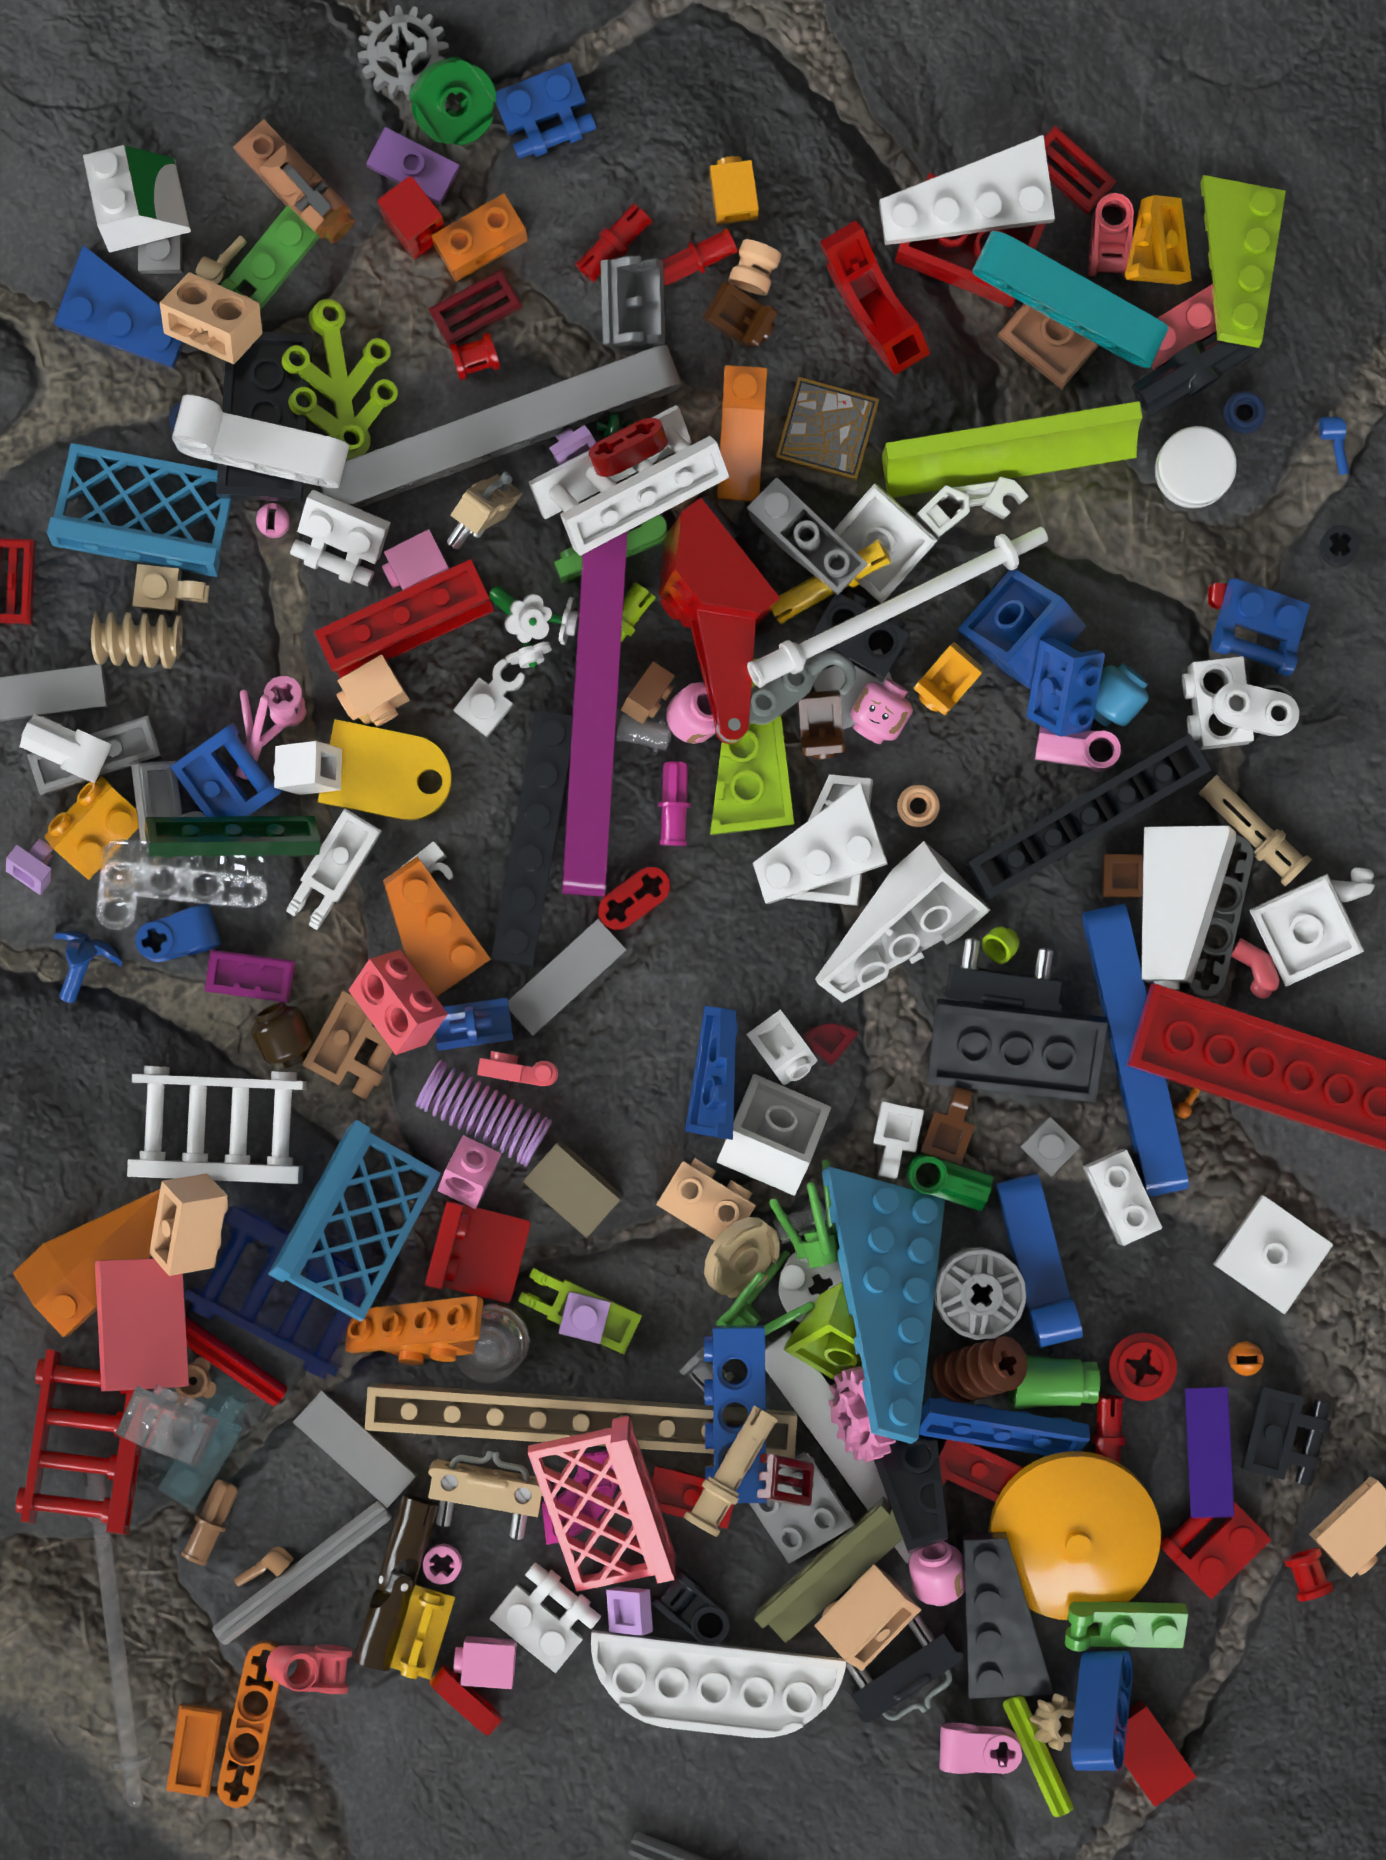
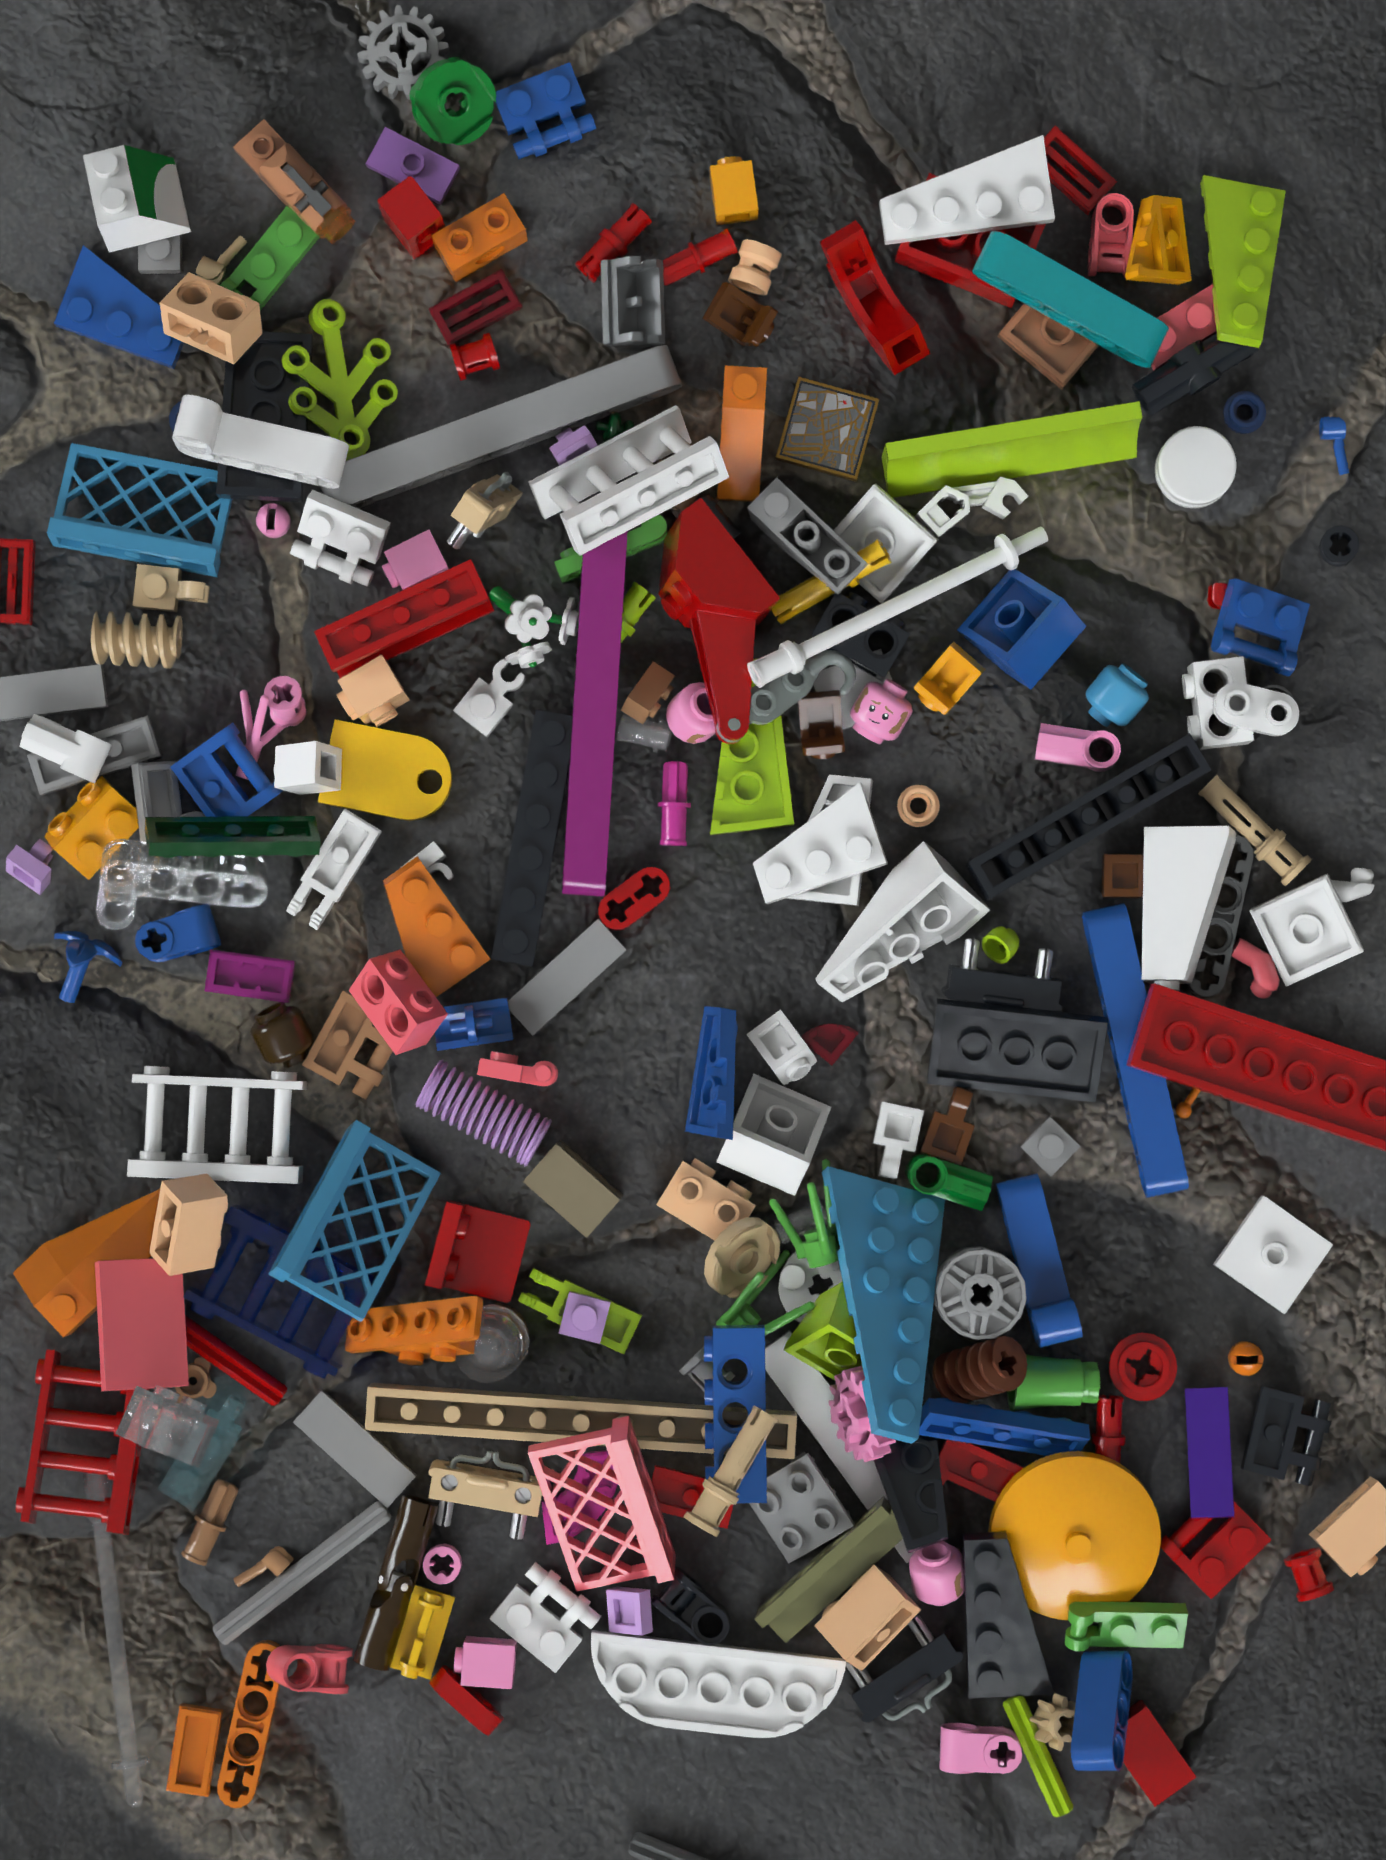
bright pink brick [437,1135,501,1209] -> none
red beam [588,418,668,477] -> none
dark red tile [757,1454,814,1506] -> none
blue bracket [1026,637,1105,737] -> none
white brick [1083,1149,1162,1246] -> none

